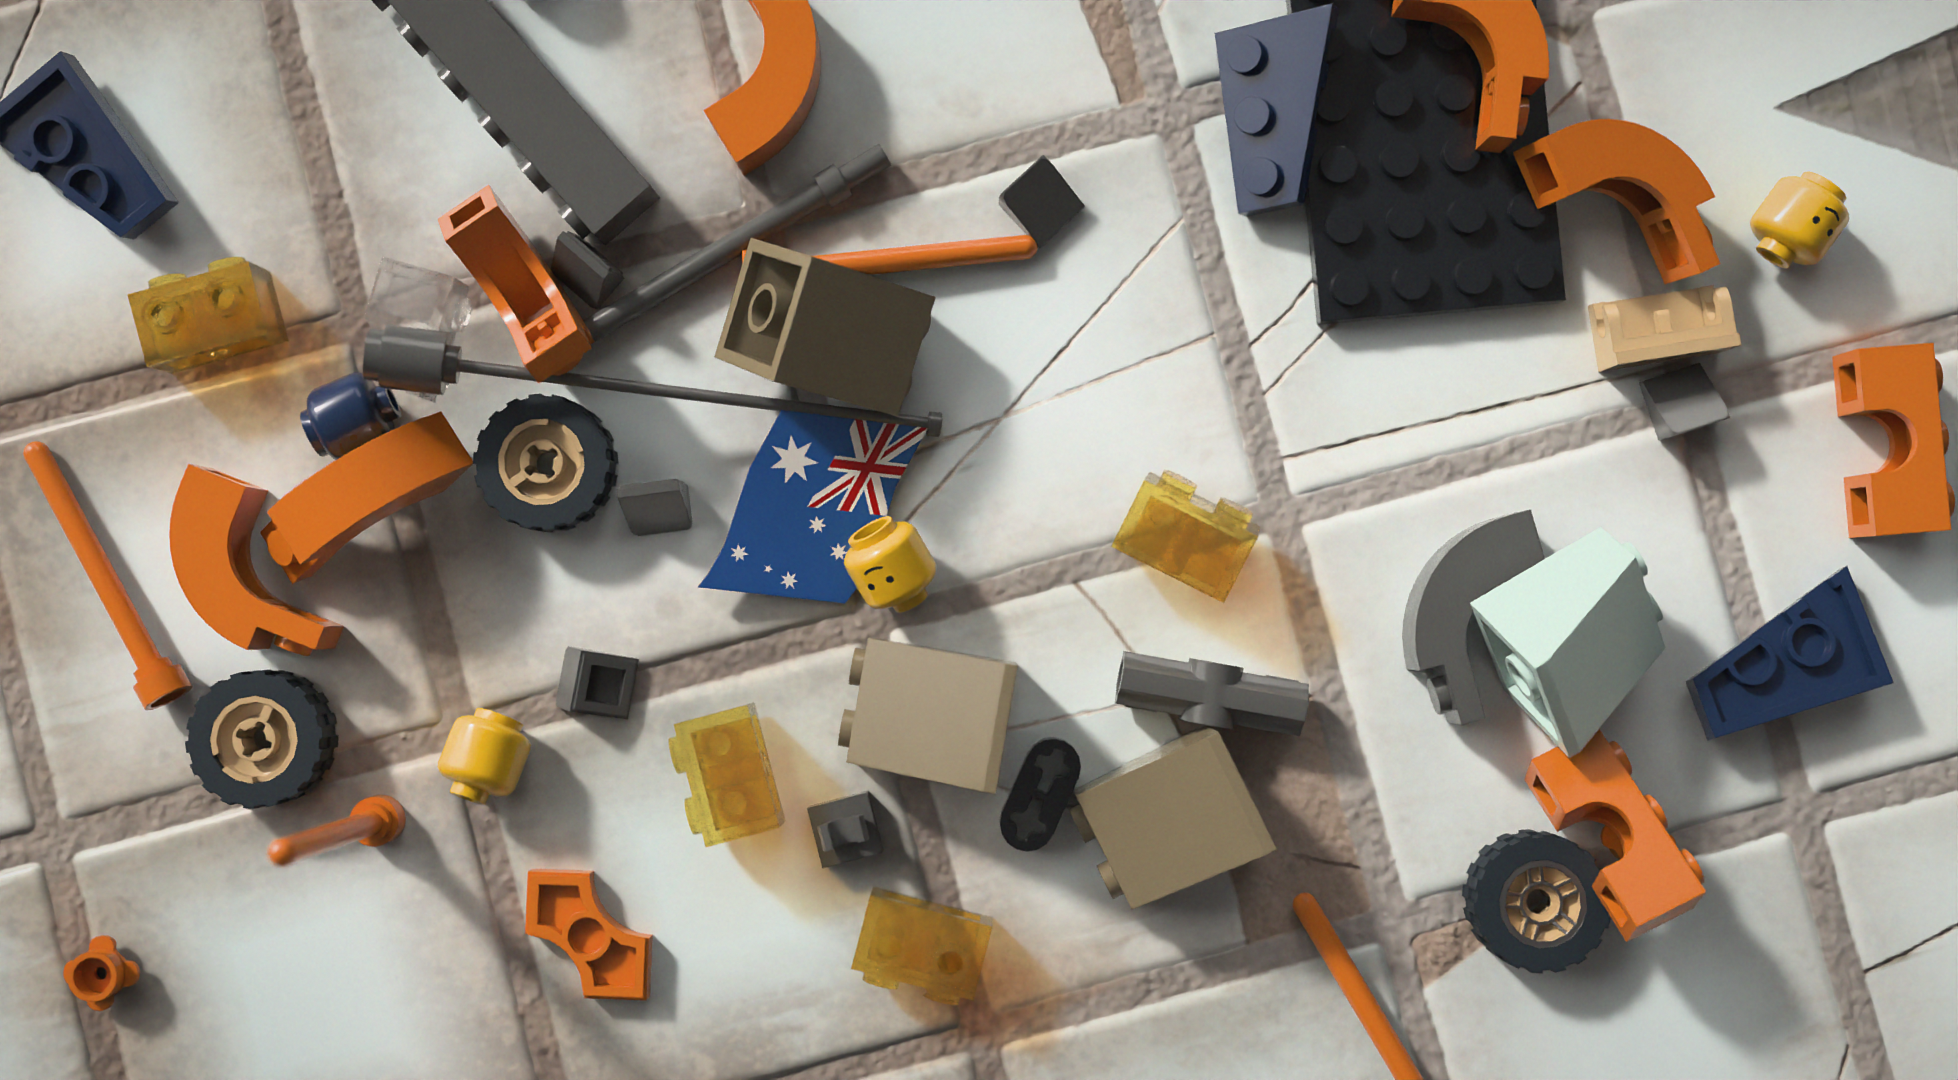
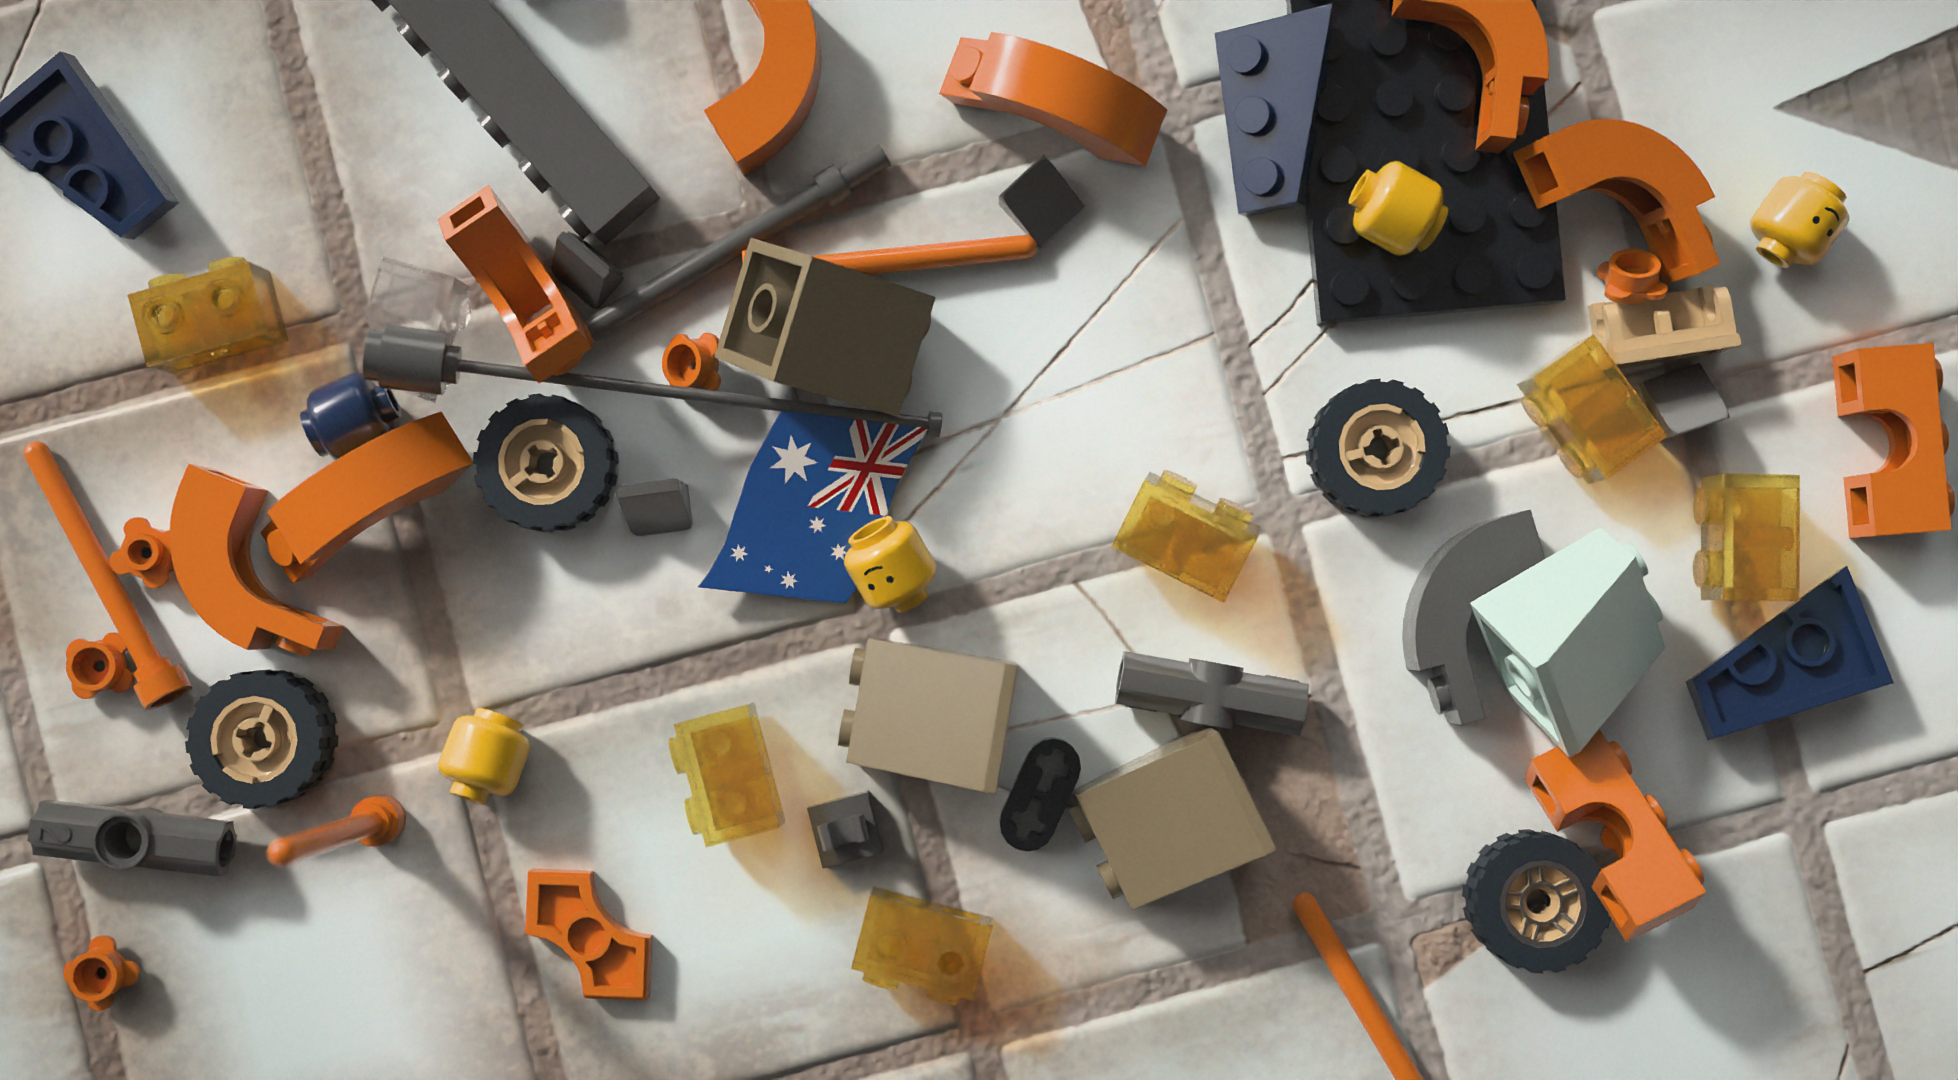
dark grey slope [556,646,639,720] -> none
none -> dark grey piece [27,800,237,876]
none -> orange plate [66,632,134,699]
none -> orange plate [110,517,174,588]
none -> orange plate [662,333,721,391]
none -> orange arch [939,32,1168,167]
none -> black wheel [1305,378,1451,518]
none -> yellow head [1349,161,1448,256]
none -> clear yellow brick [1516,334,1667,484]
none -> orange plate [1597,249,1668,304]
none -> clear yellow brick [1693,473,1800,602]

